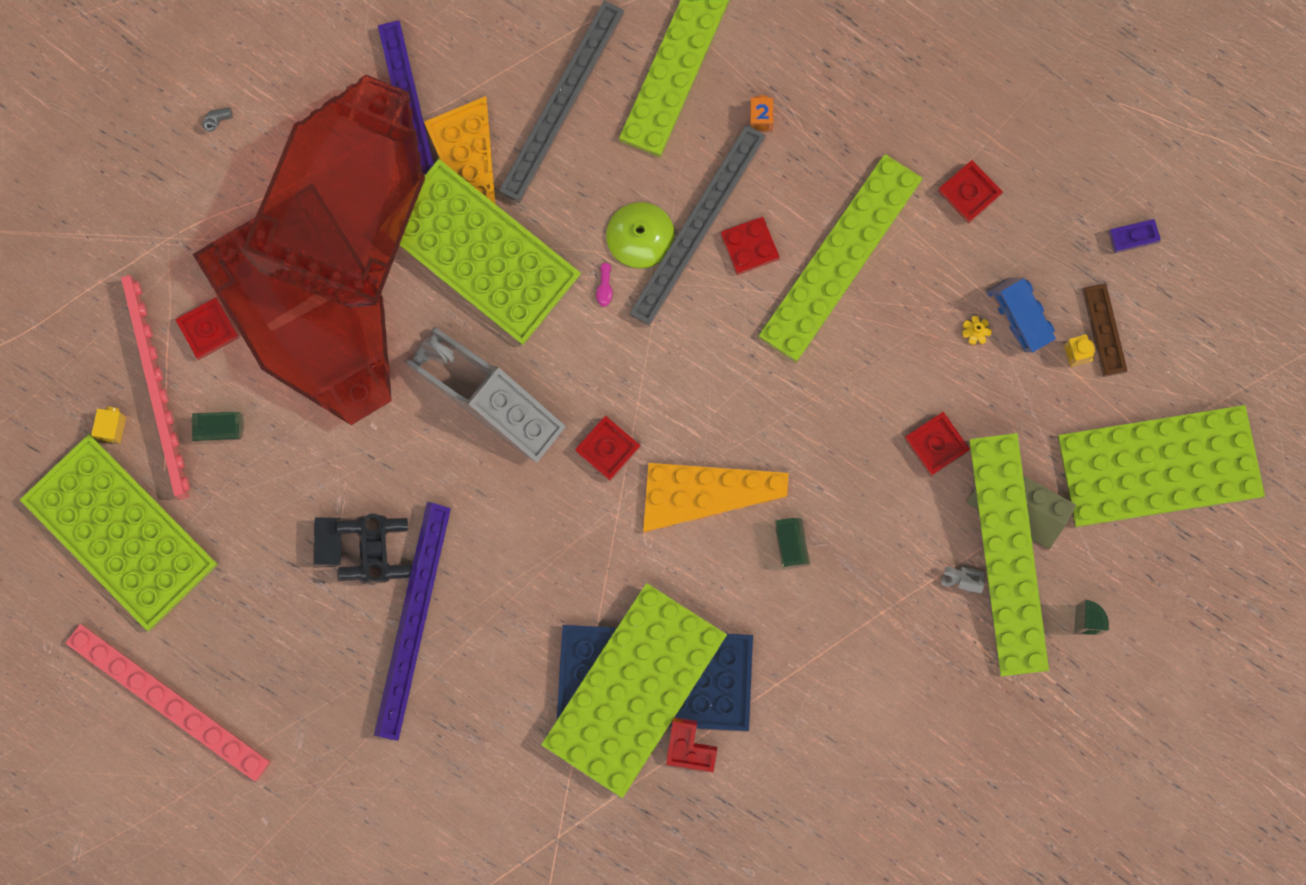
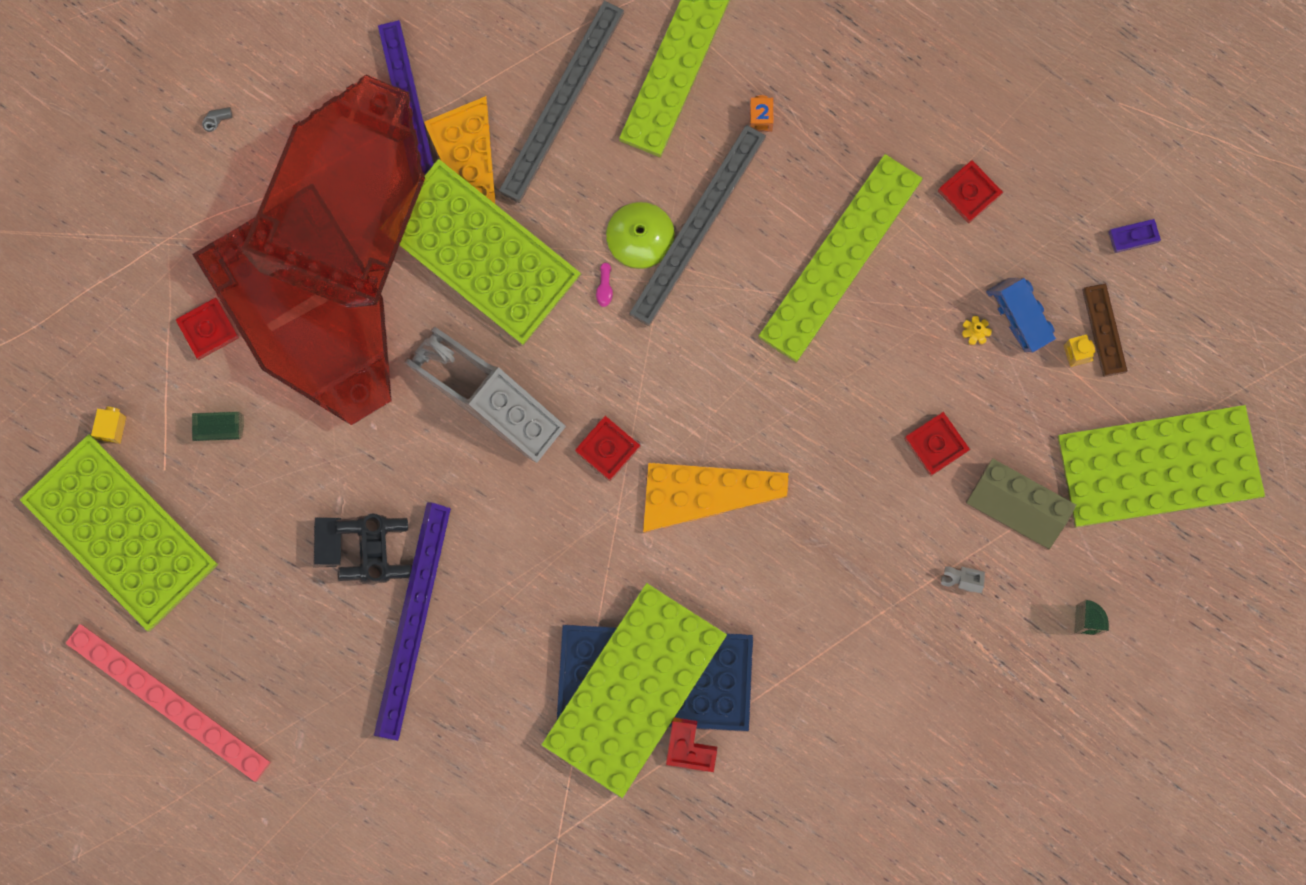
coral plate [121,275,191,500] -> none
red plate [720,217,780,276] -> none
clear green brick [775,518,811,570] -> none
lime plate [969,433,1049,676] -> none

